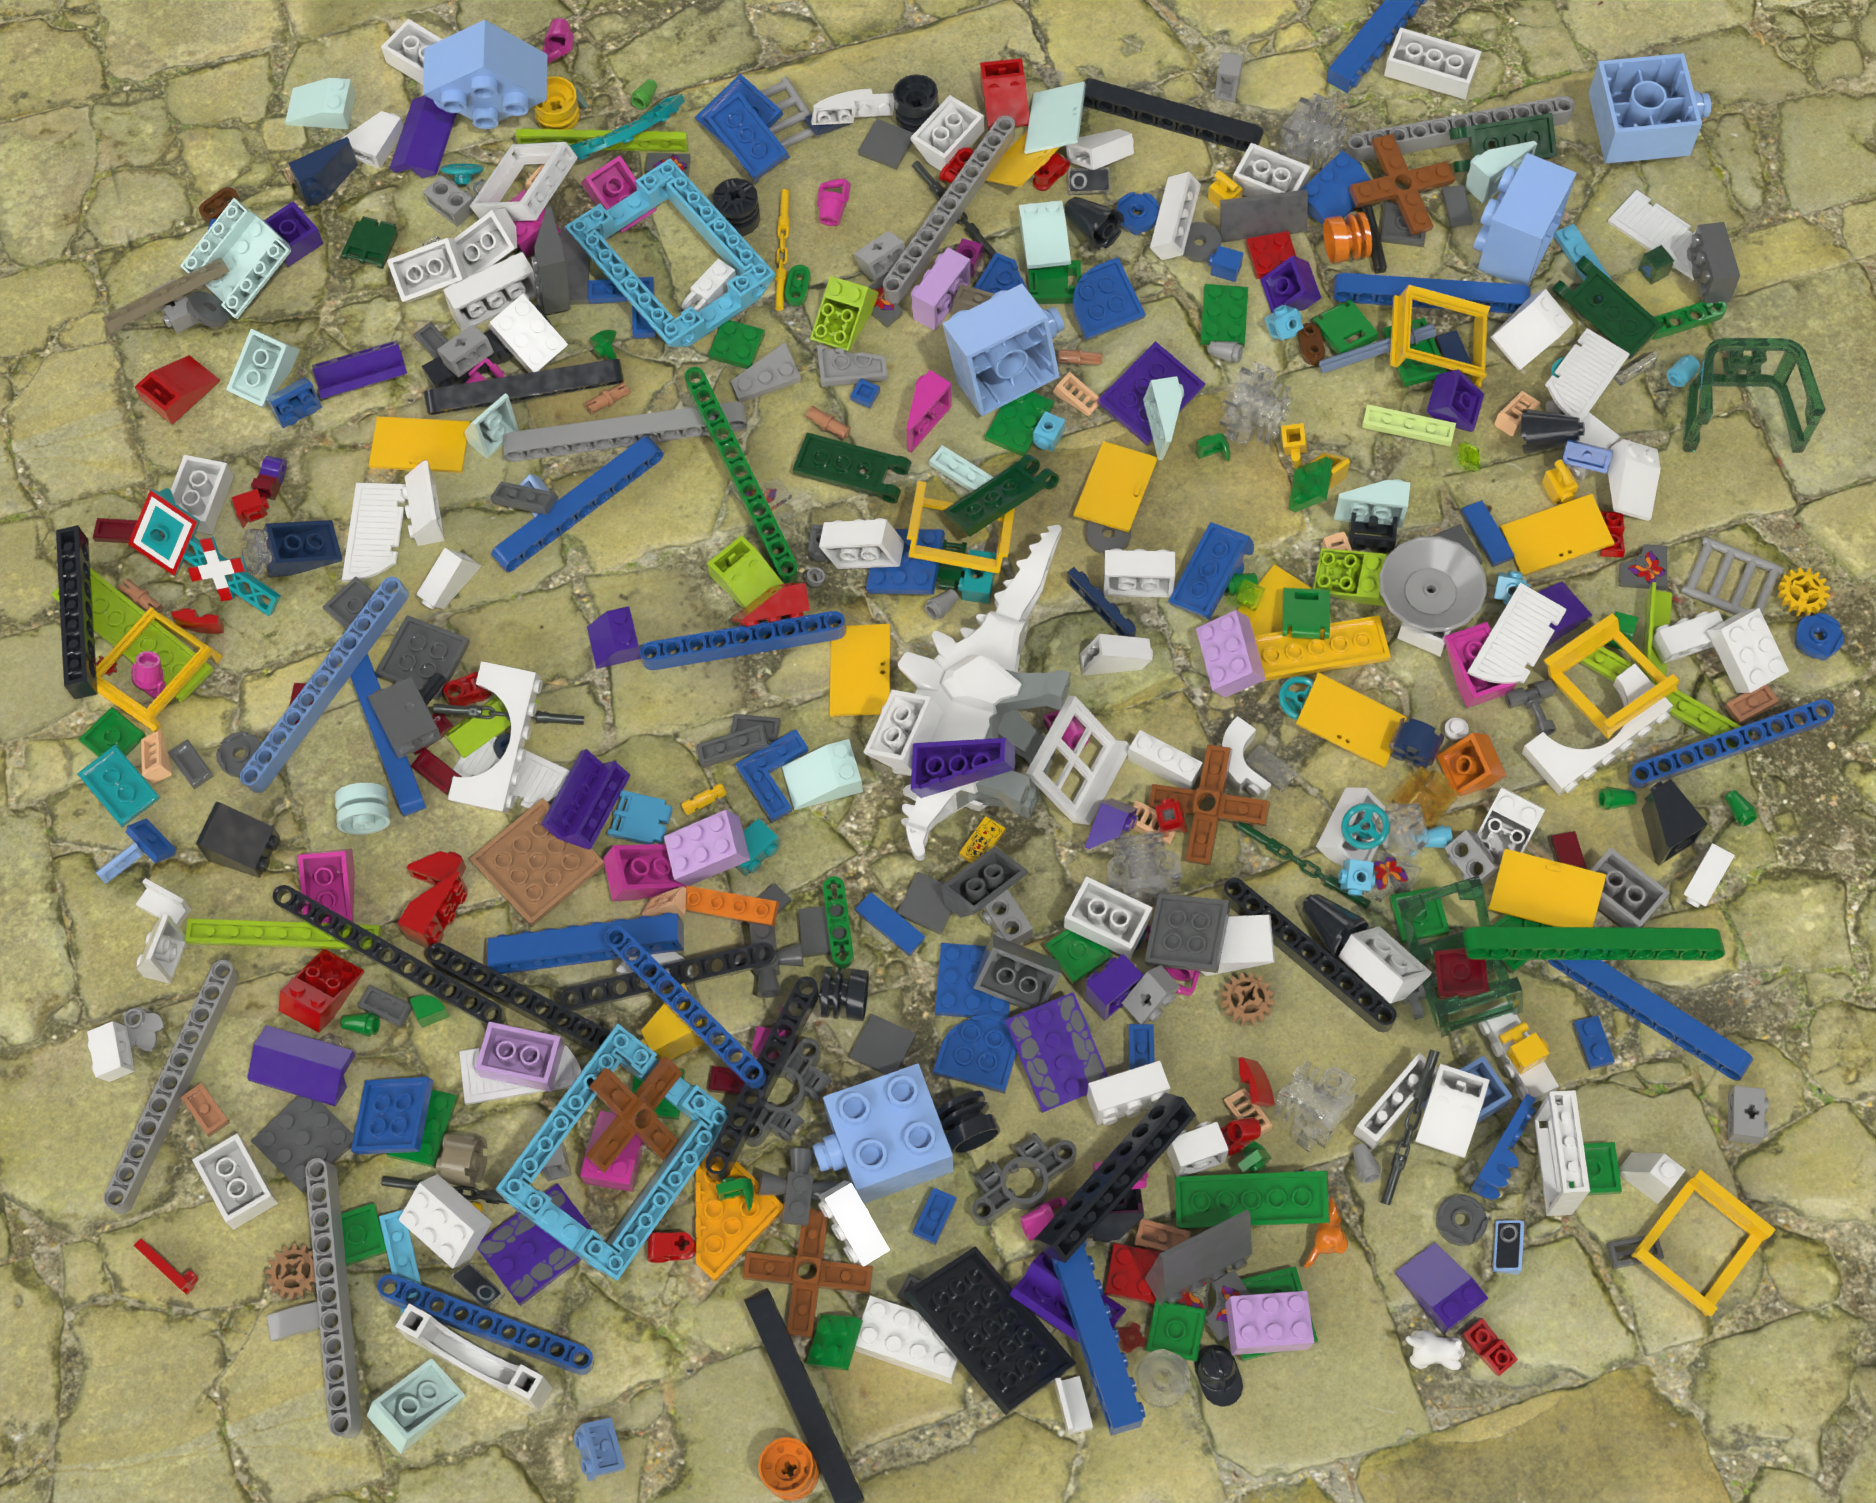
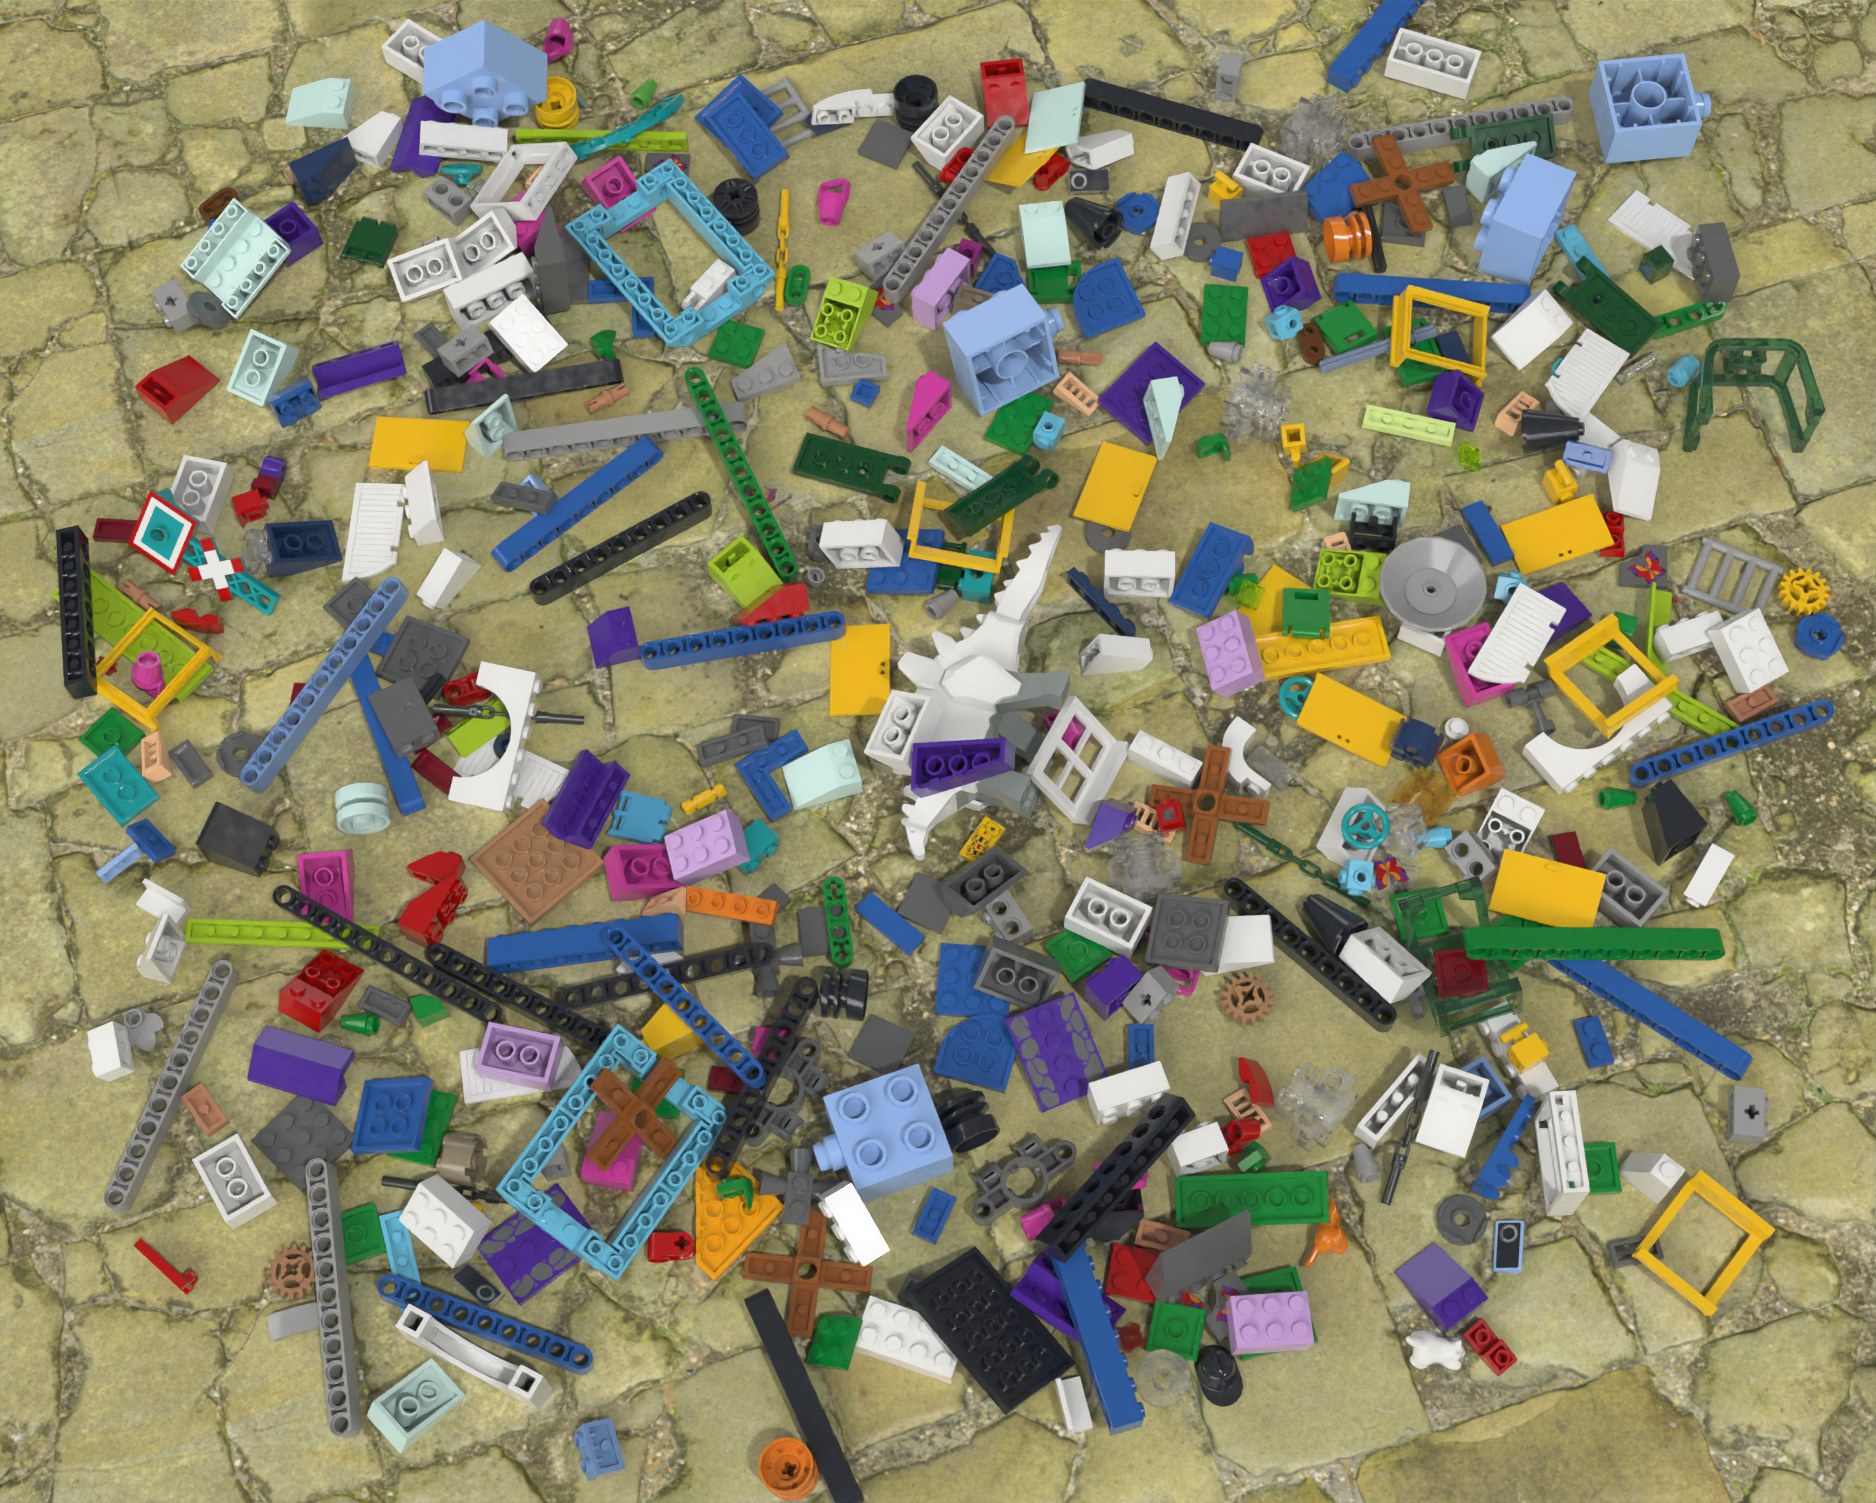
dark tan plate [102,257,229,332] -> none
none -> blue plate [369,631,395,658]
none -> white brick [419,120,508,162]
none -> black beam [530,491,713,606]

